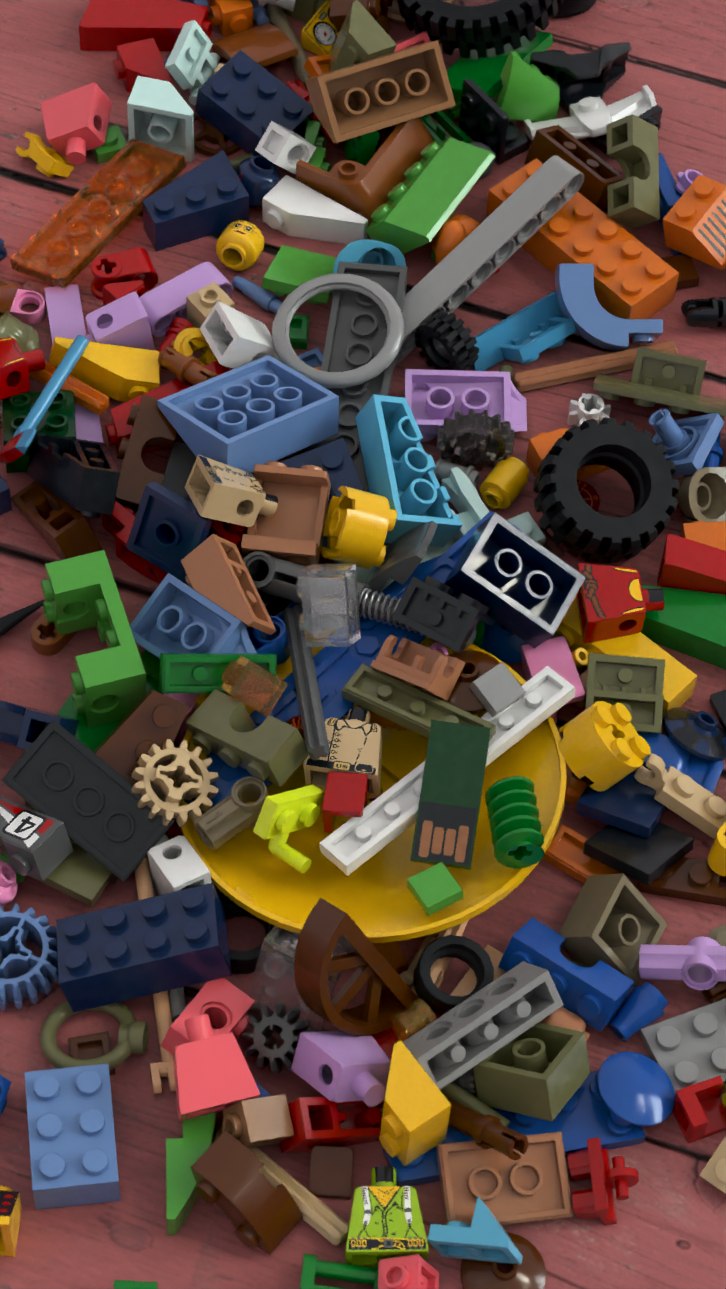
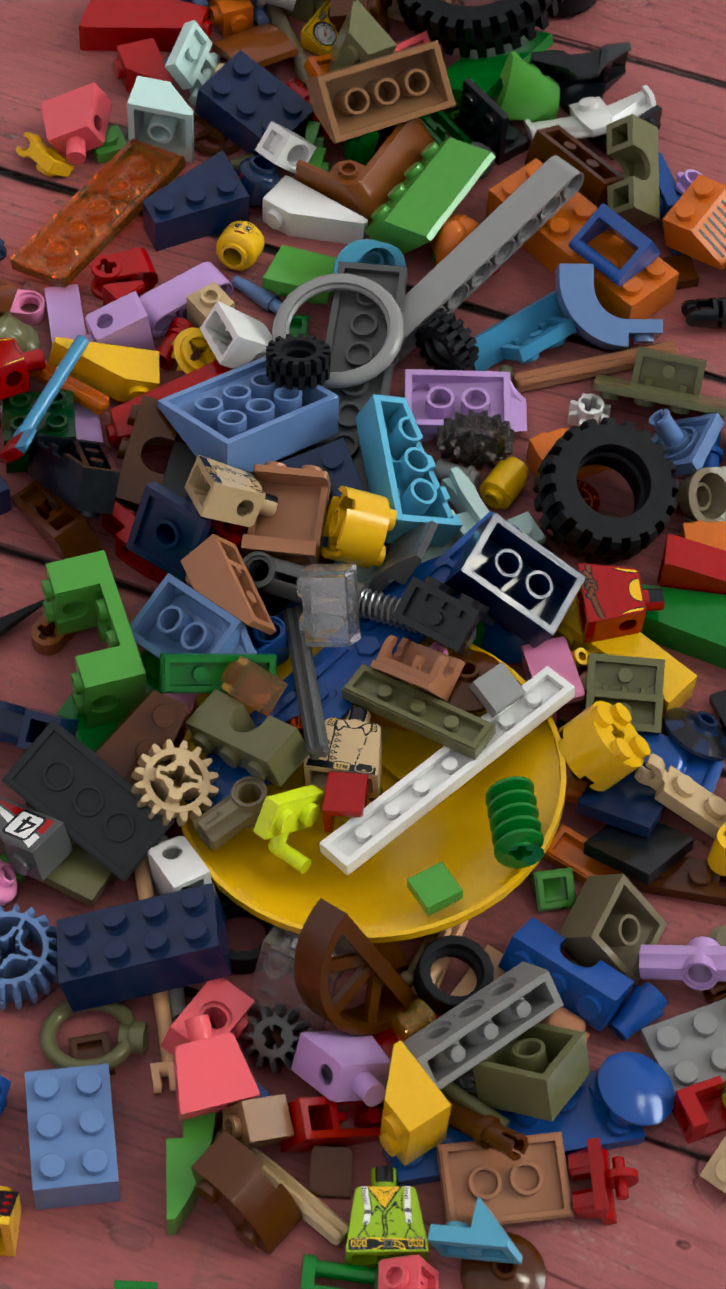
dark orange pin [158,346,218,386] -> none
dark green piece [410,720,491,870] -> none
none -> black tyre [266,333,331,390]
none -> bright green slope [529,867,576,912]
none -> blue tile [569,203,660,286]

